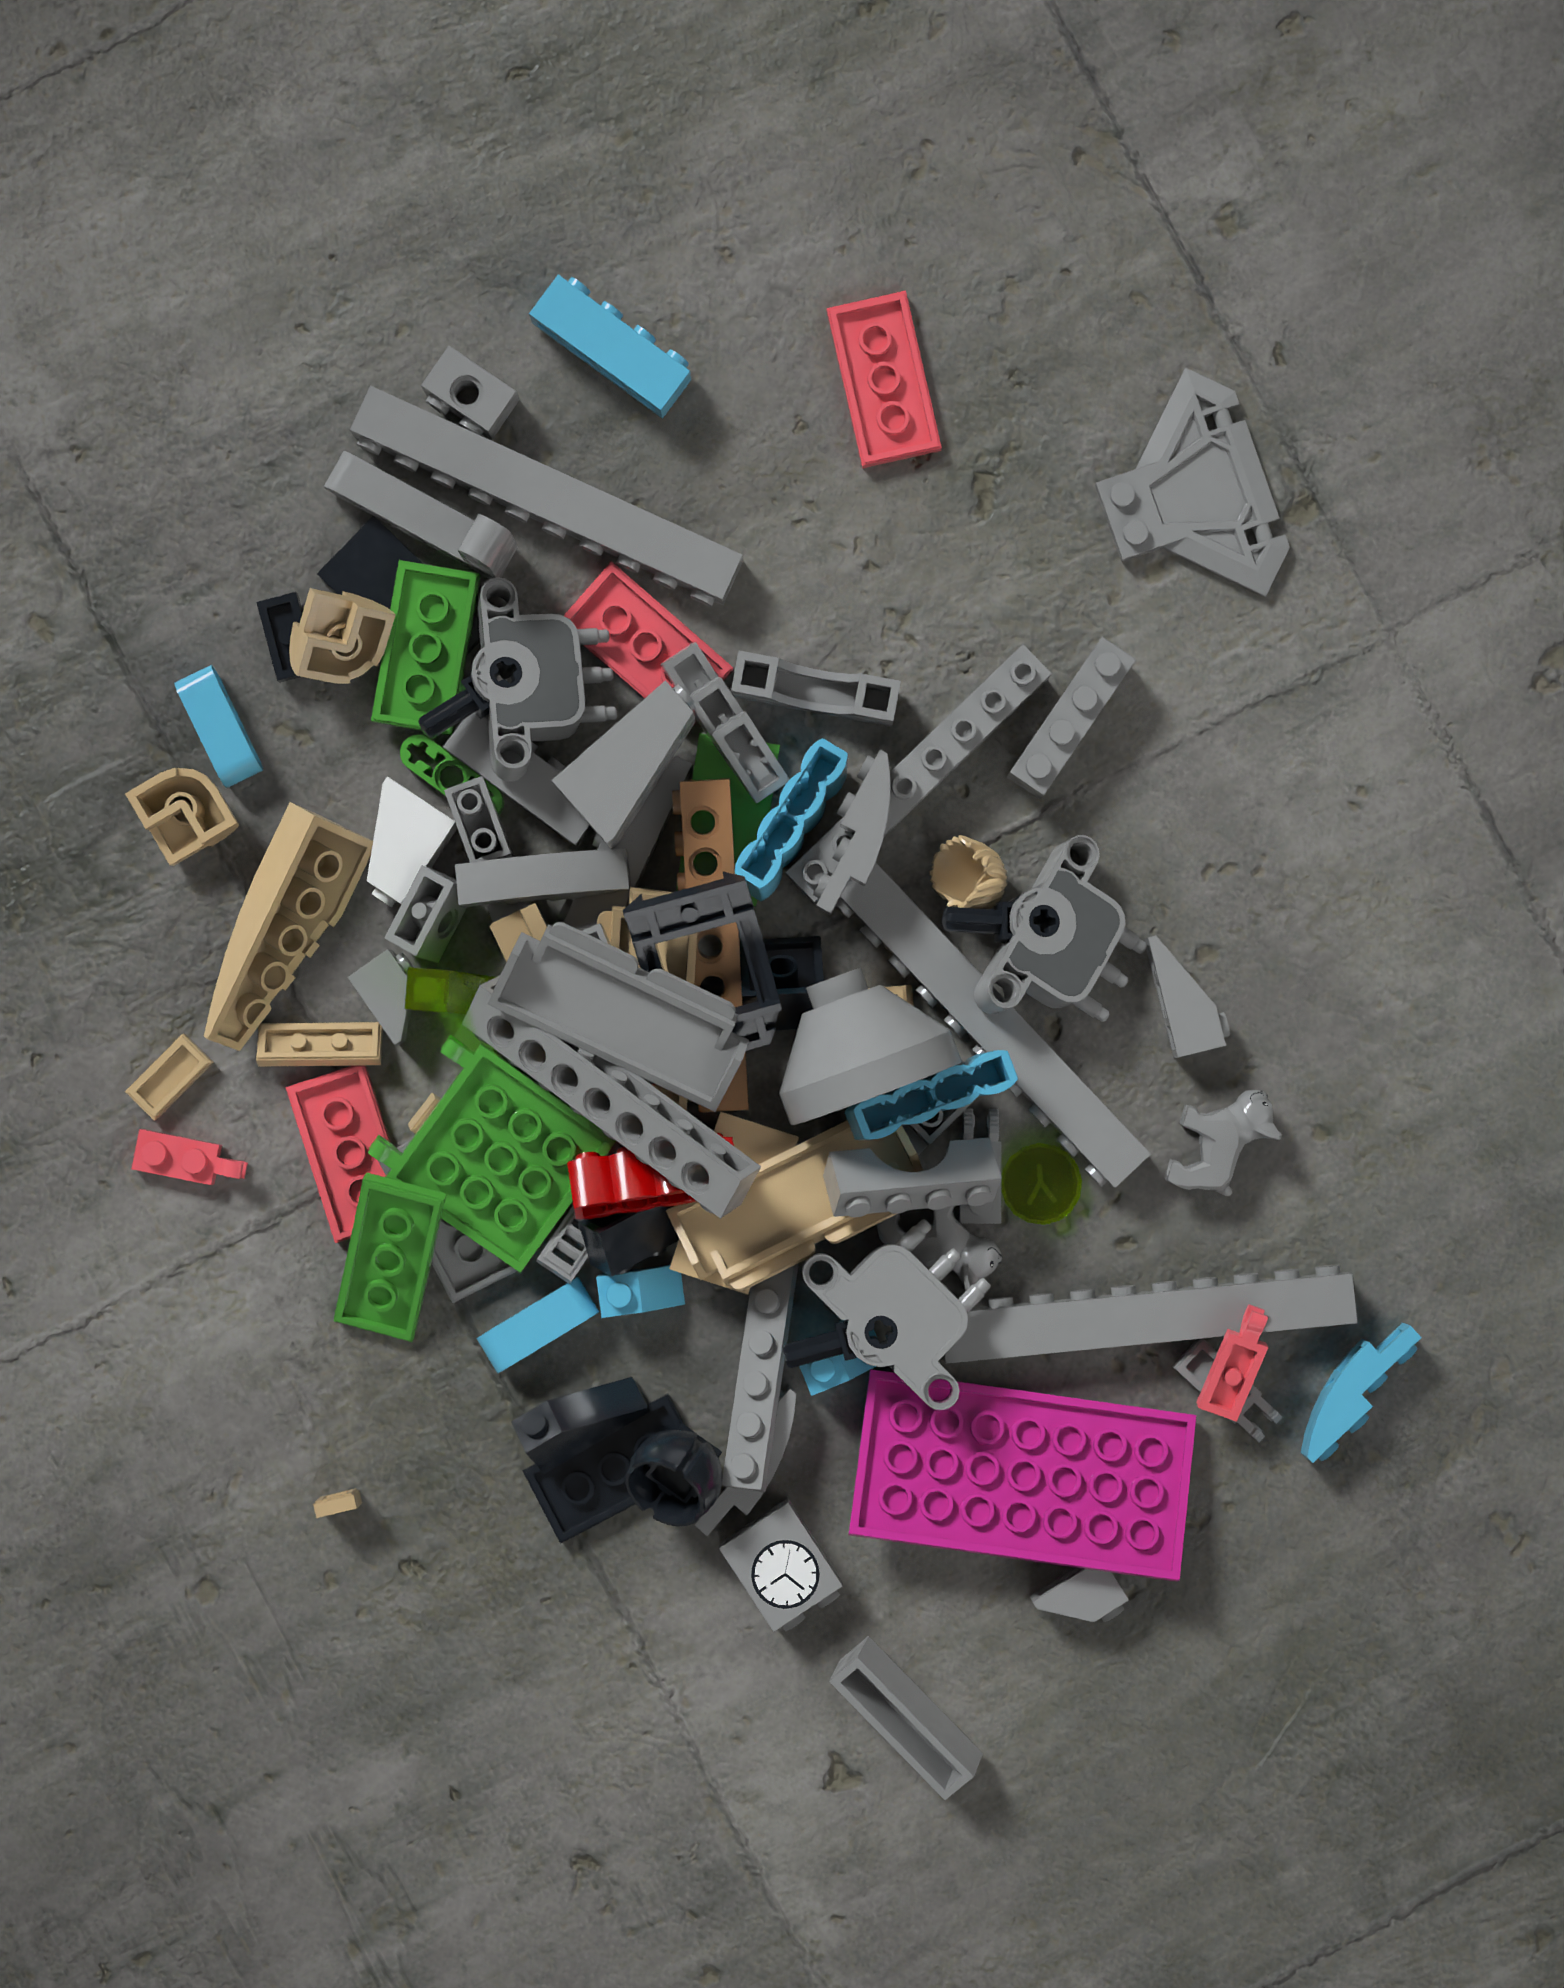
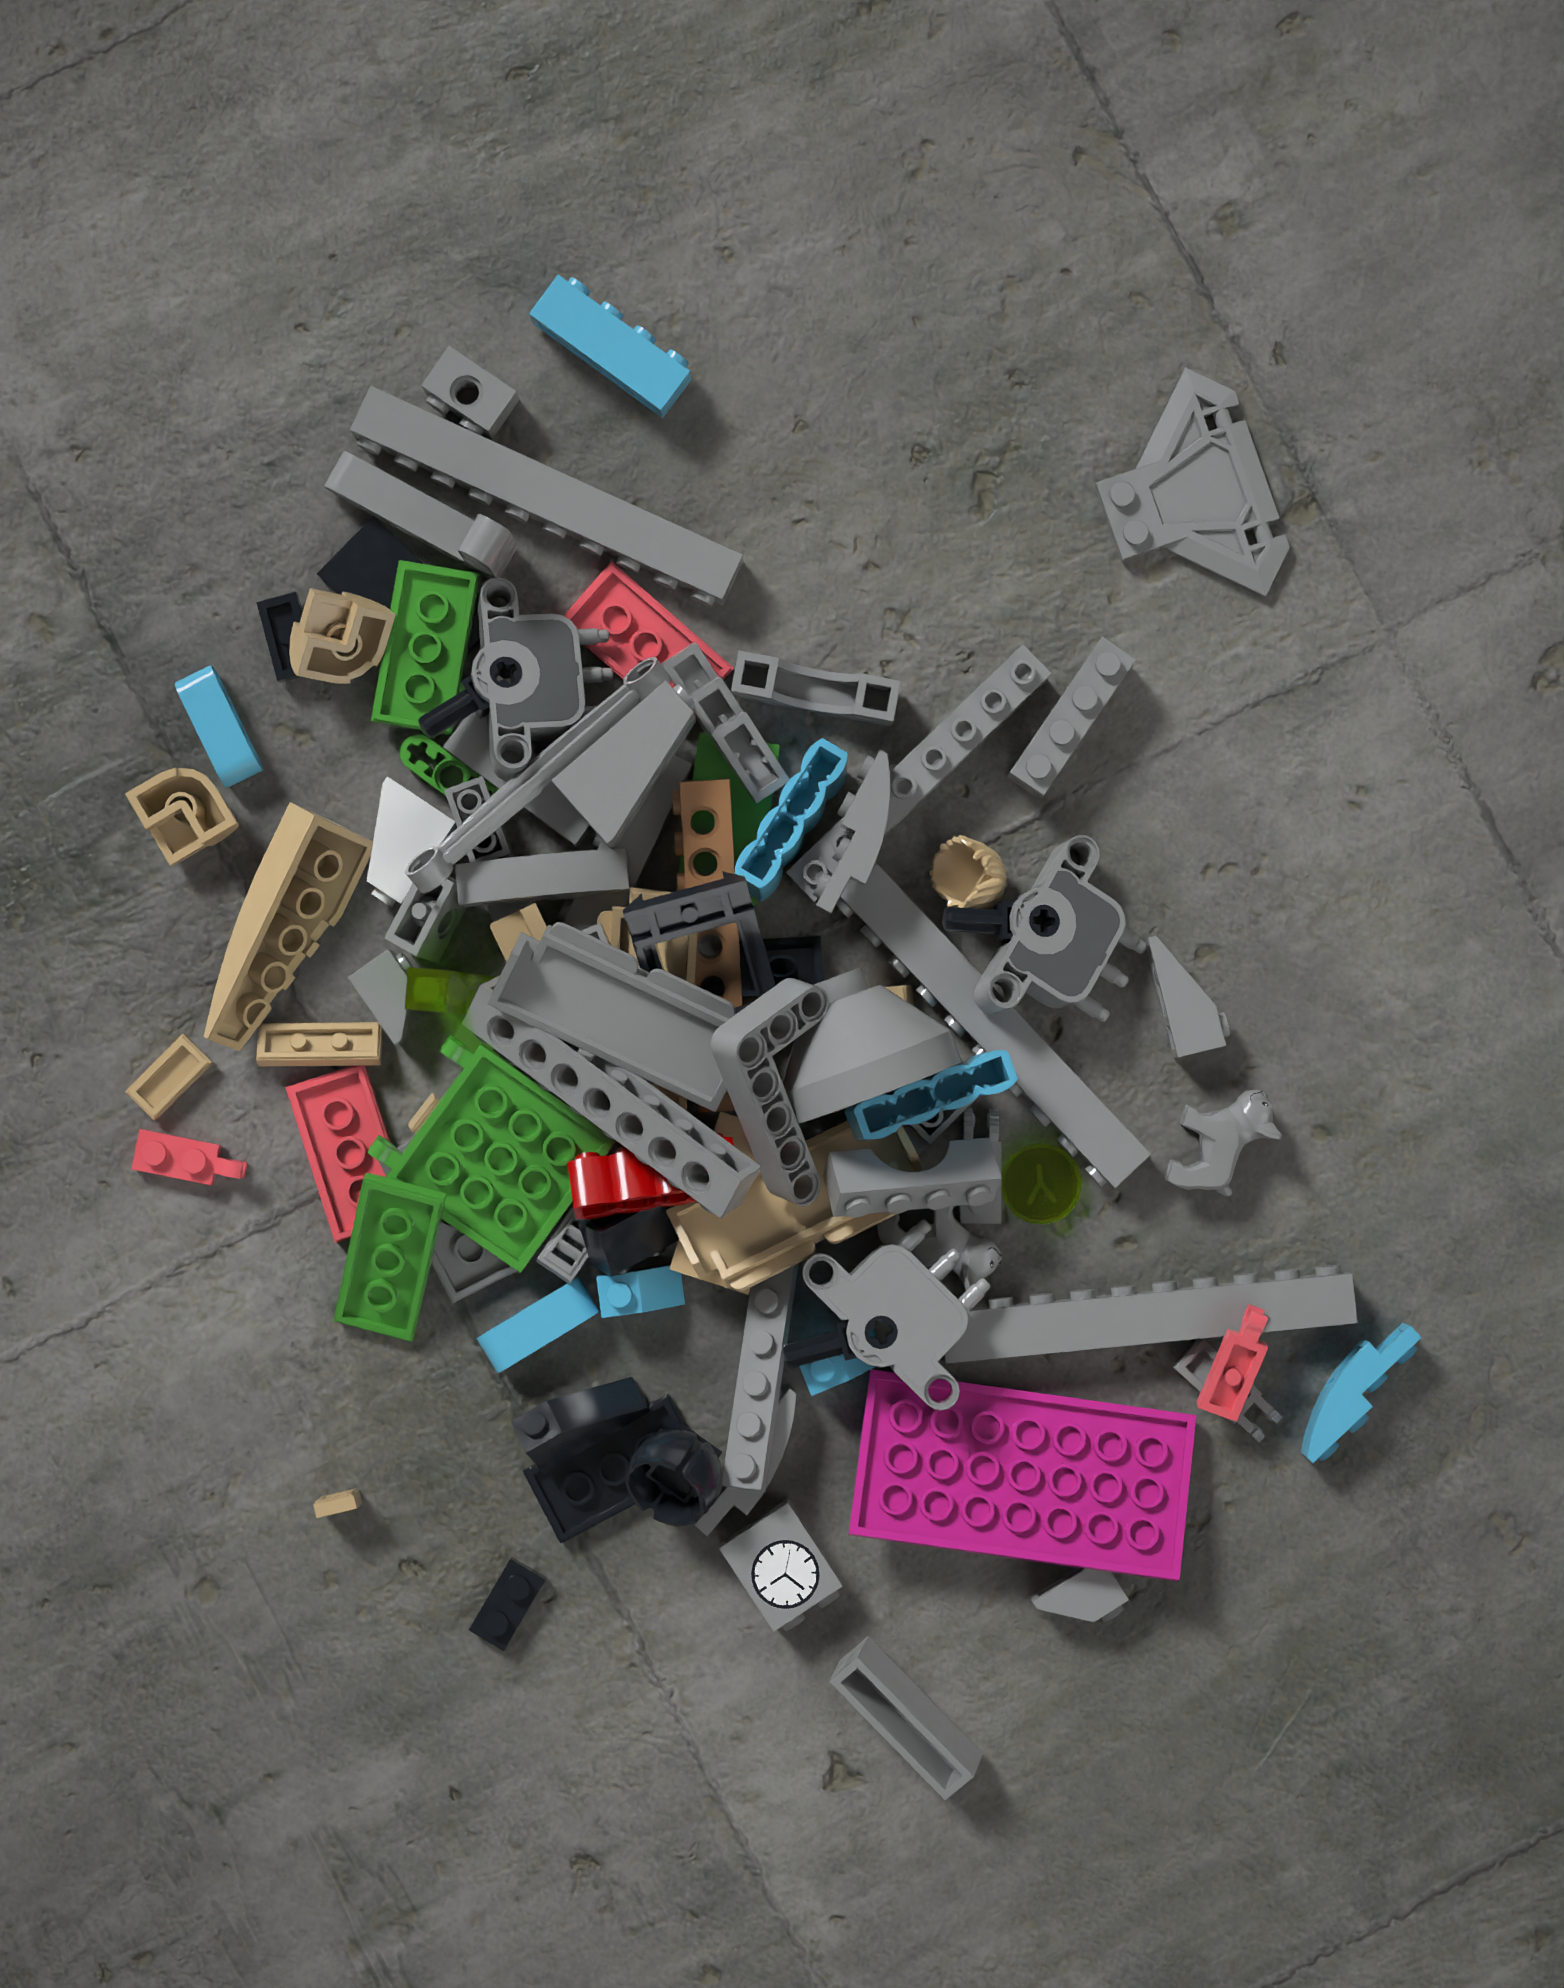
coral tile [826,291,942,469] -> none
none -> light grey piece [405,657,671,893]
none -> black plate [469,1557,547,1651]
none -> light grey beam [711,978,829,1206]

